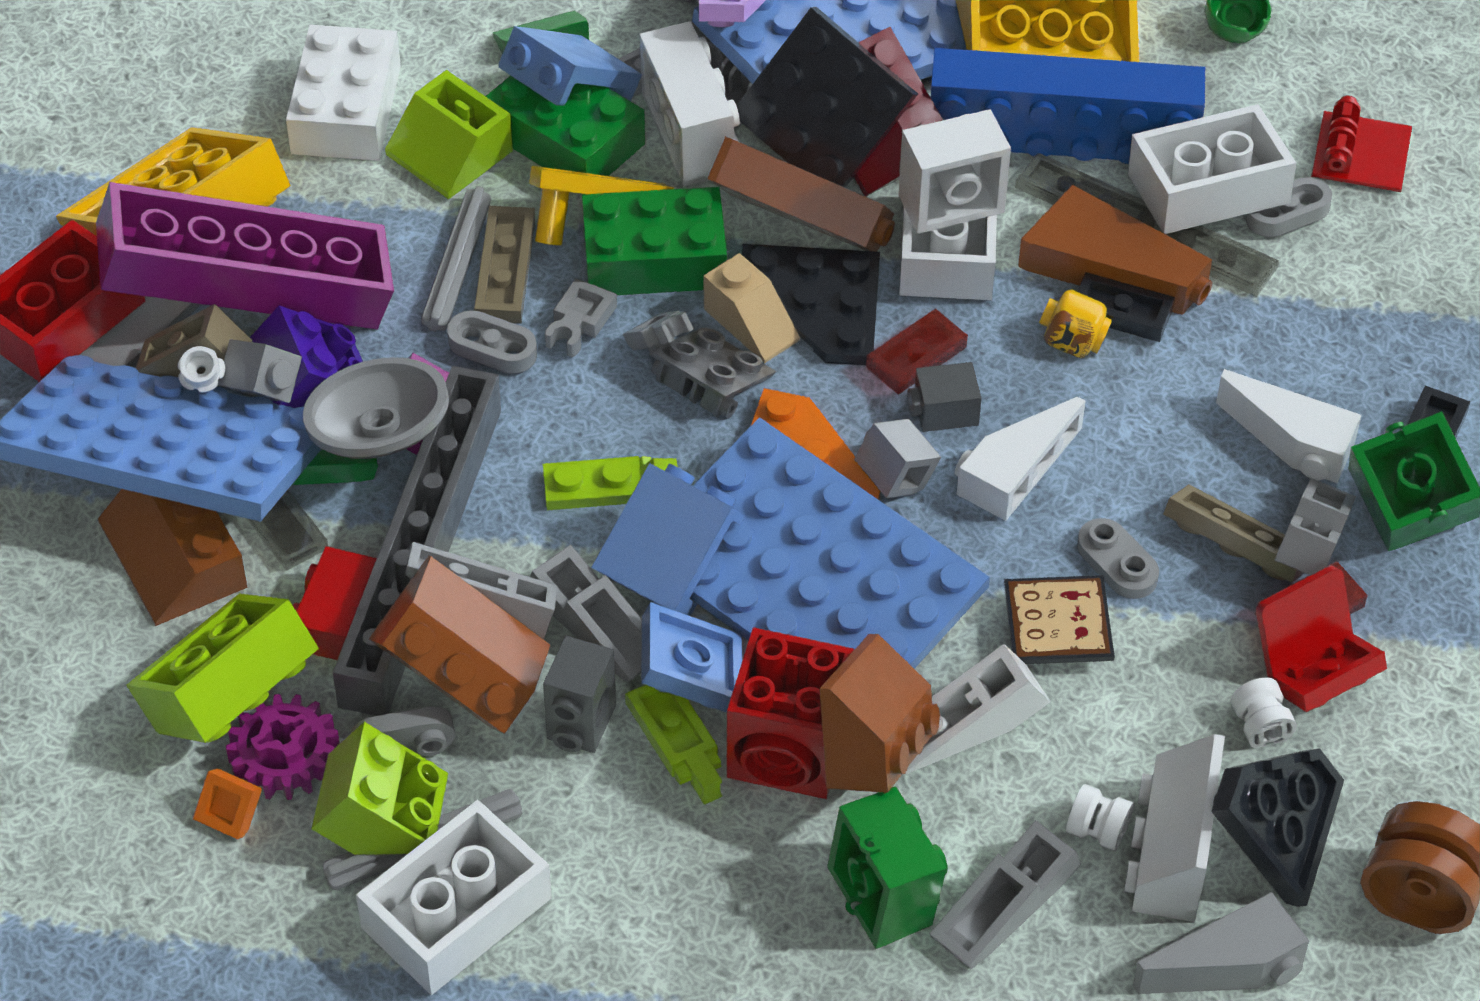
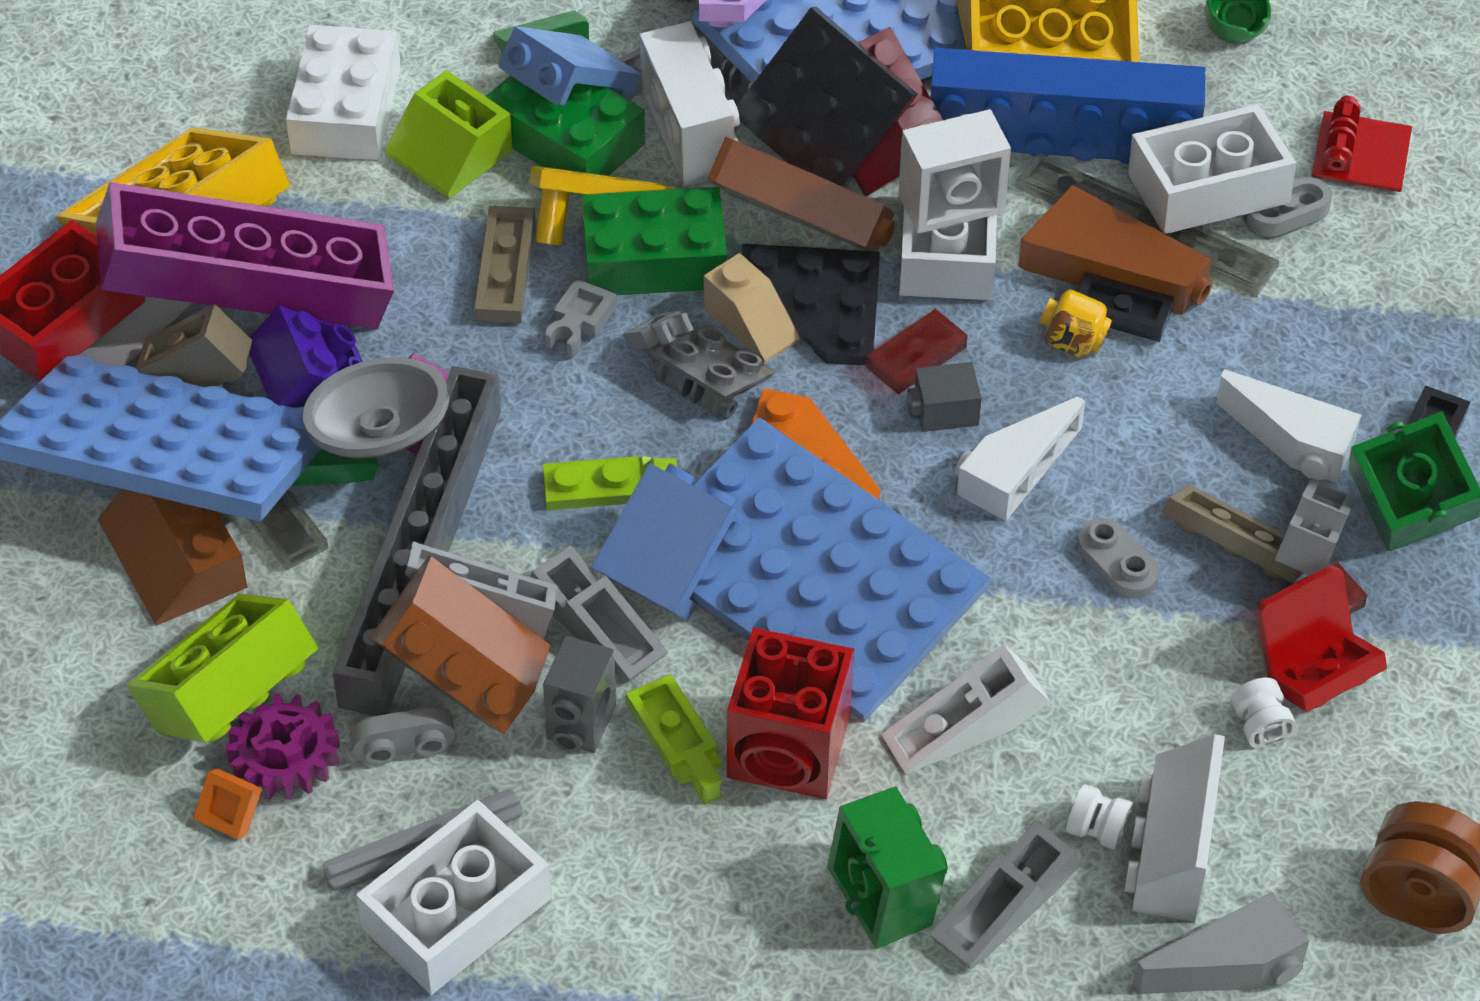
white plate [178,346,226,393] -> none
light grey brick [218,339,302,403] -> none
red brick [292,546,377,660] -> none
lime slope [311,721,448,855] -> none
light grey axle [421,186,491,332] -> none
light grey plate [447,310,537,373] -> none
medium blue plate [641,602,742,713] -> none
dark orange slope [820,634,940,793] -> none
light grey brick [854,419,941,498] -> none
piece [1004,575,1115,664] -> none
black plate [1211,748,1344,907] -> none

